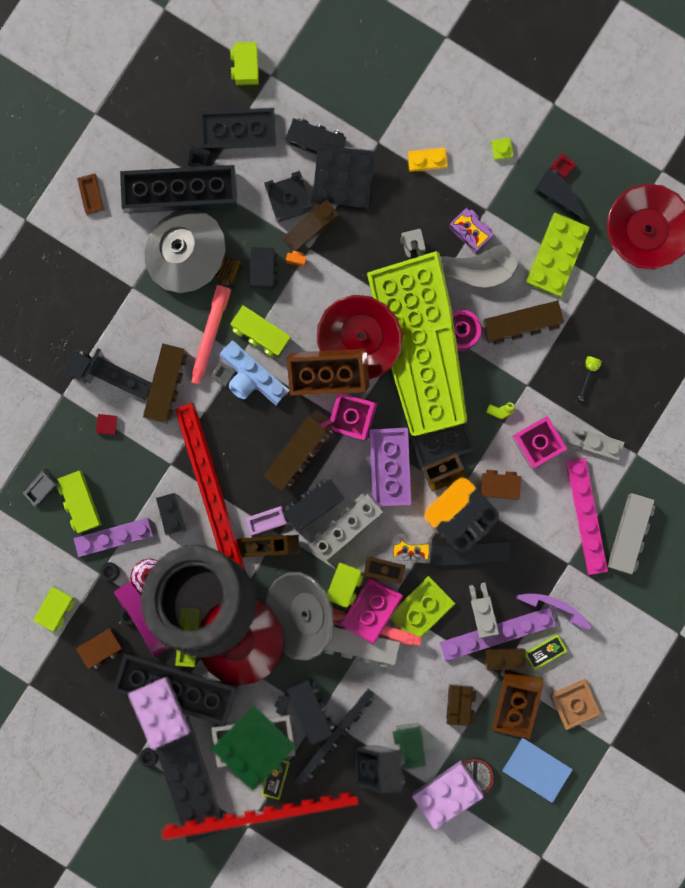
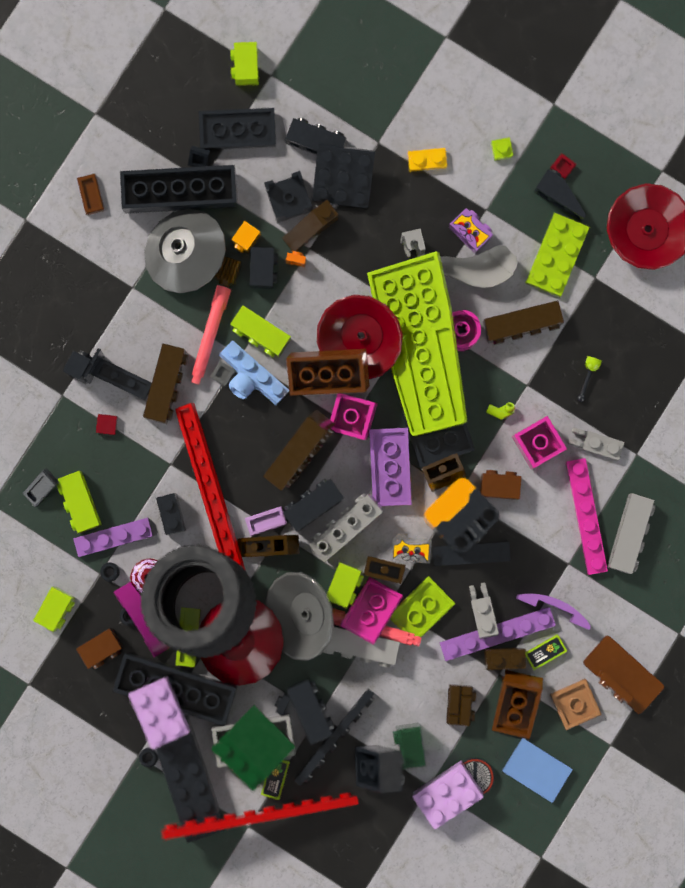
none -> light orange brick [231,221,261,253]
none -> reddish brown bracket [583,636,664,714]

